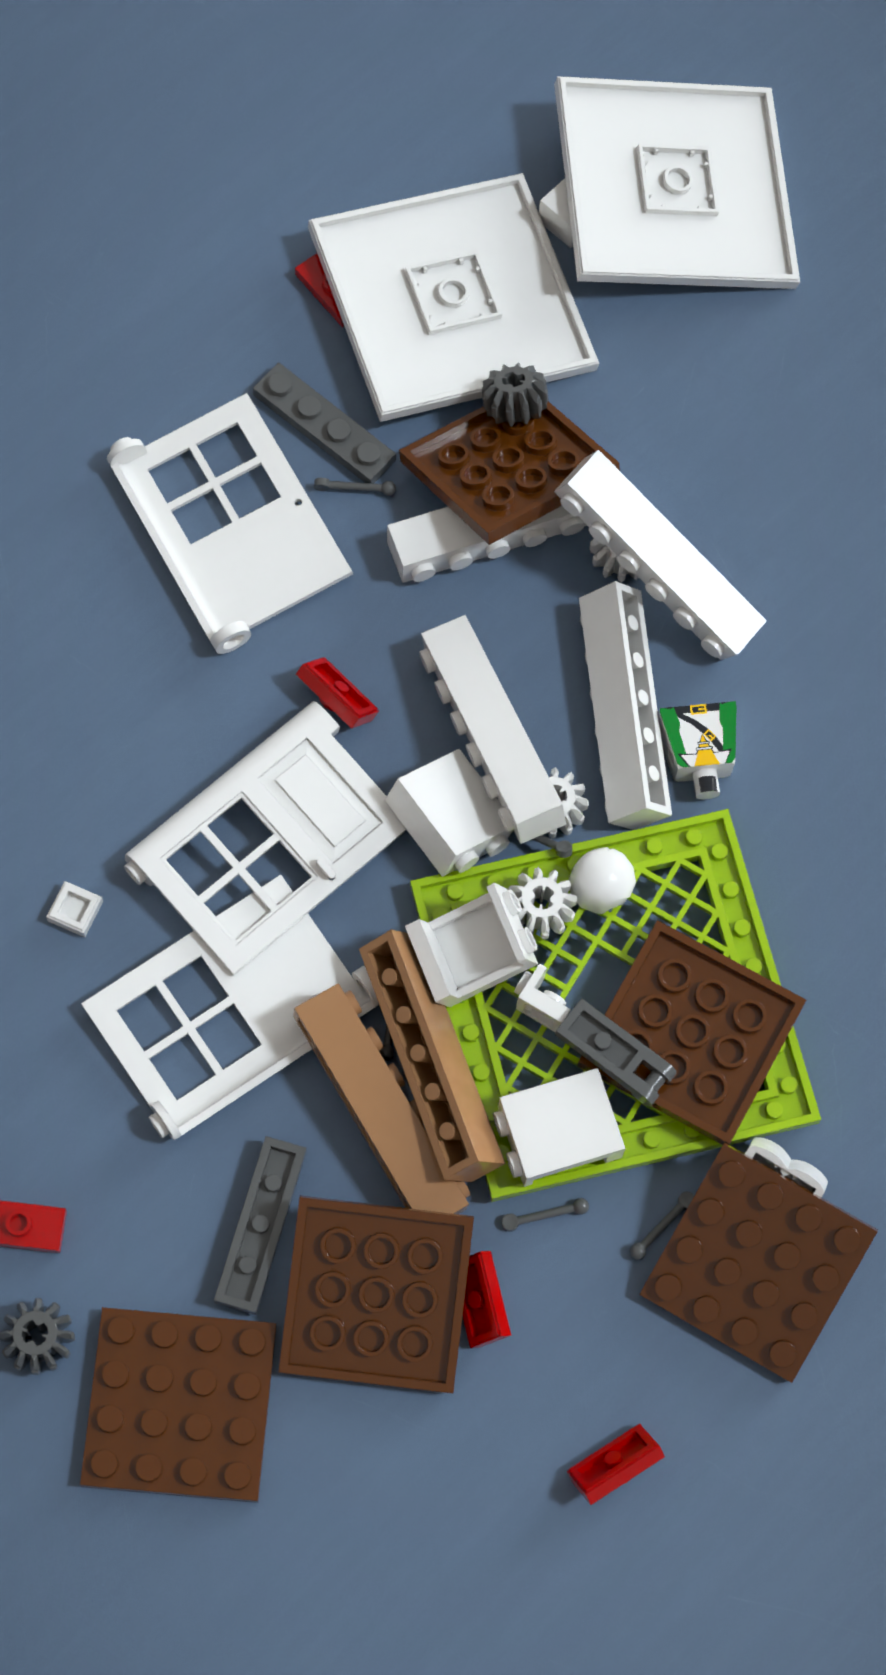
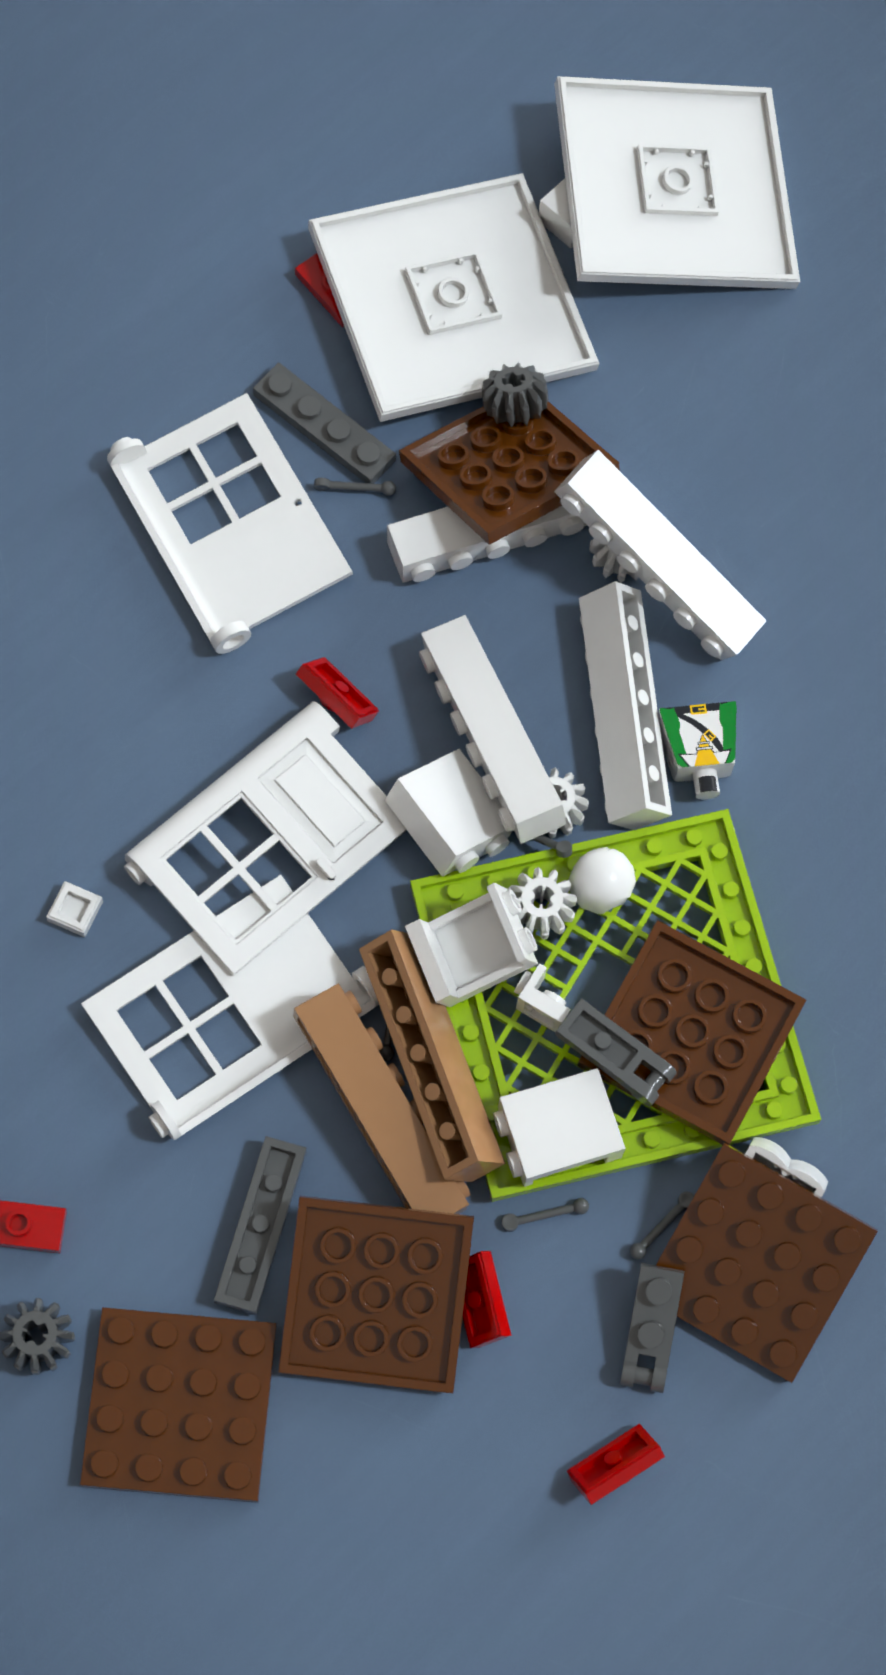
none -> dark grey plate [620,1263,685,1393]

